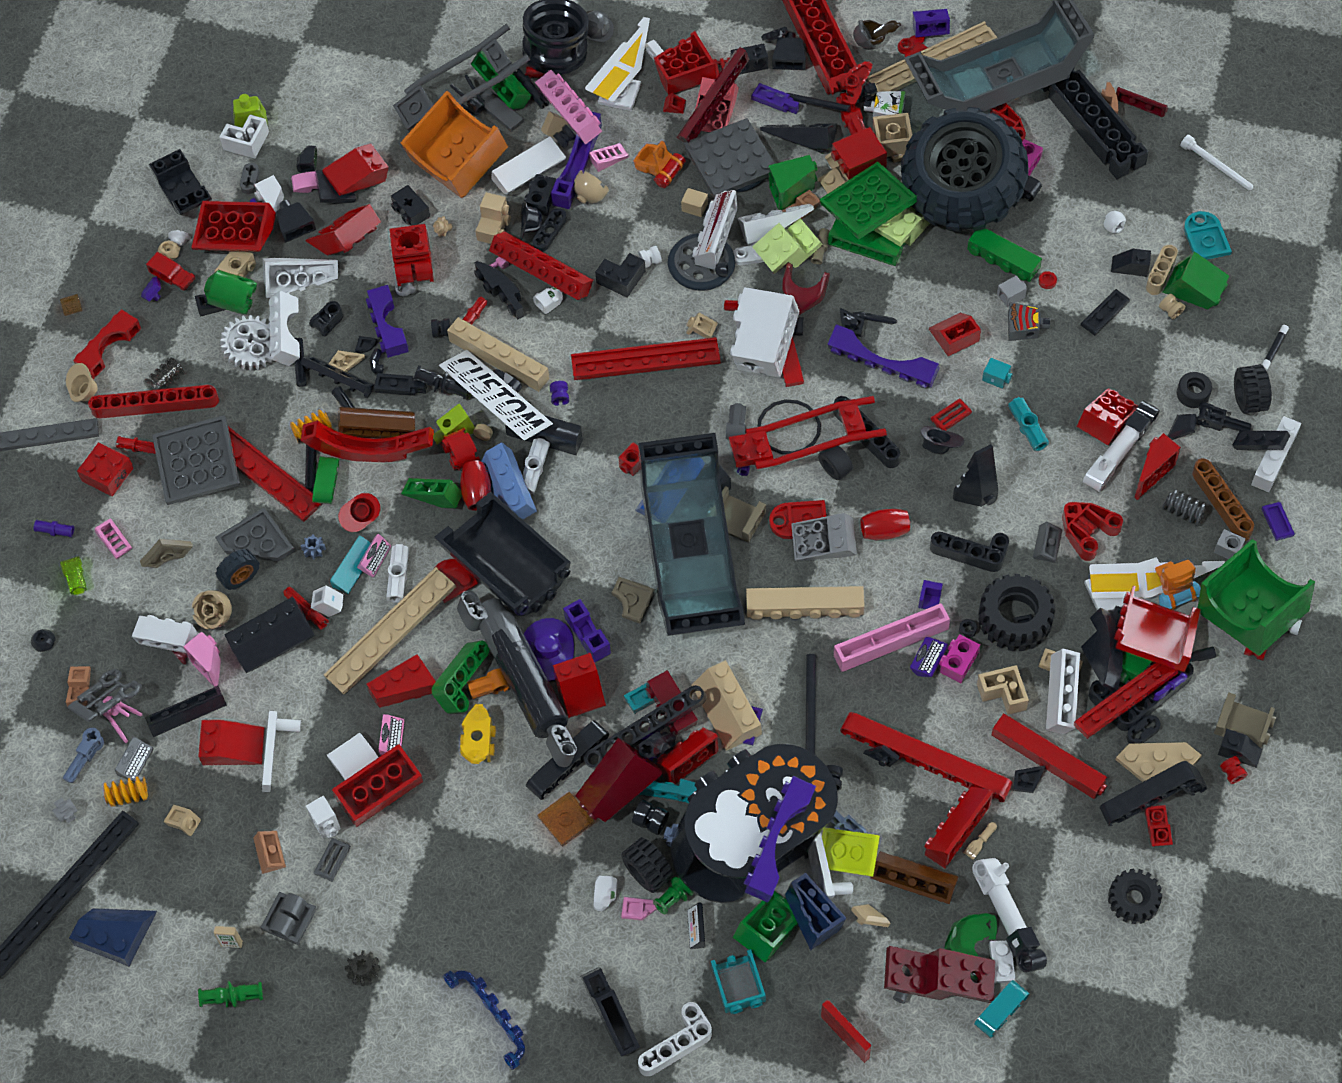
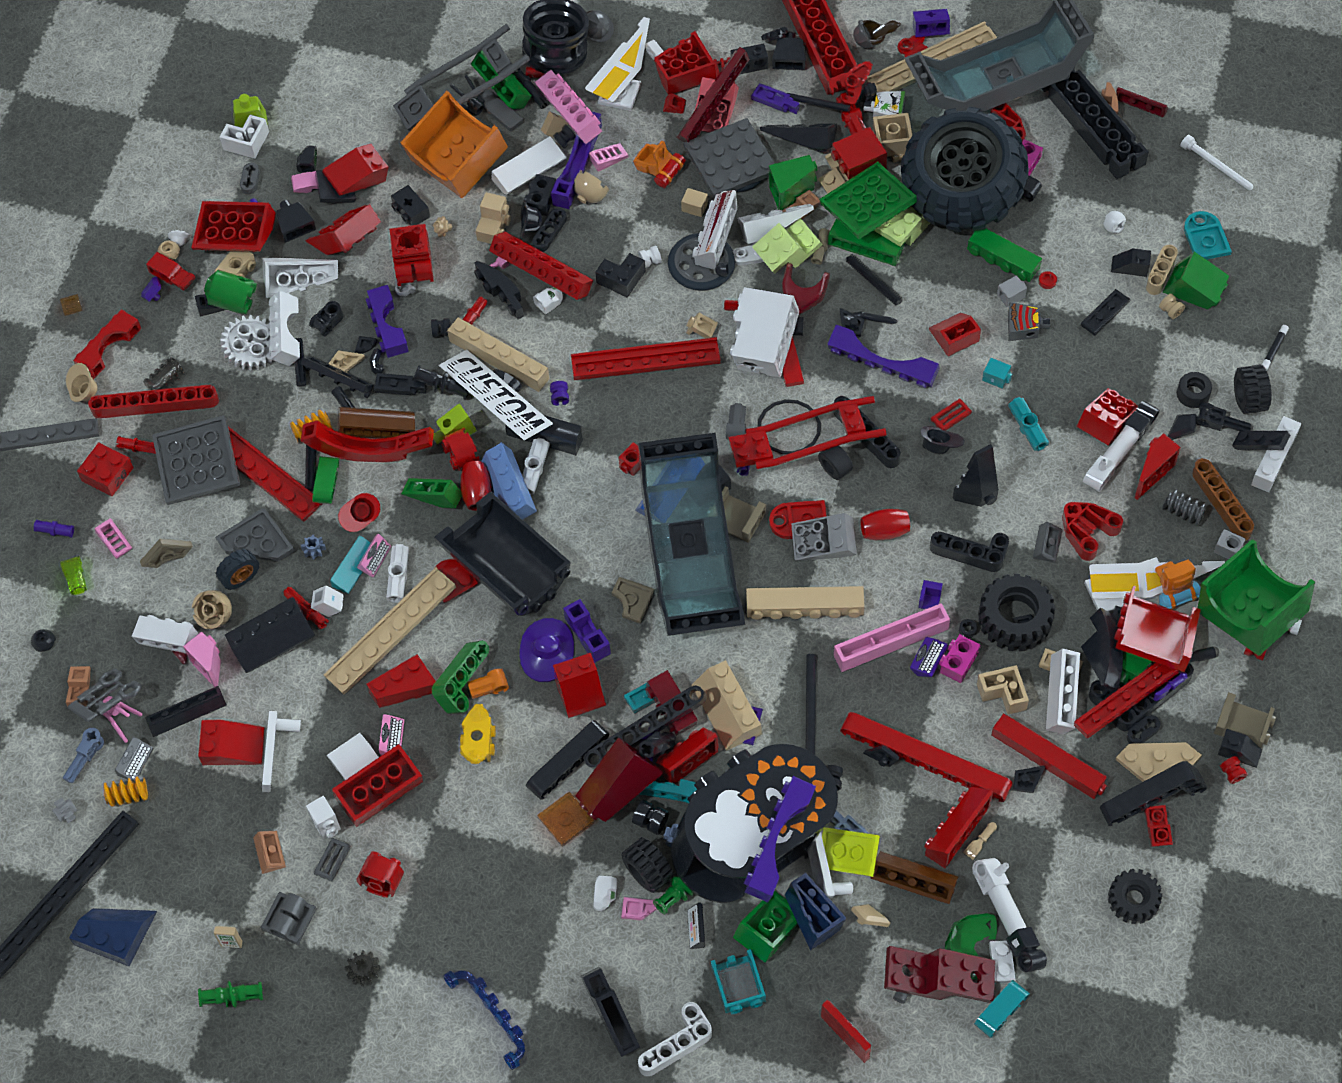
black slope [149,149,212,215] -> none
tan bracket [164,805,201,836] -> none
white slope [254,175,284,216] -> none
piece [457,591,577,767] -> none
tan tile [473,424,493,441] -> none
dark purple tile [1261,502,1295,541] -> none
none -> red brick [356,851,404,898]
none -> black axle [846,254,902,306]

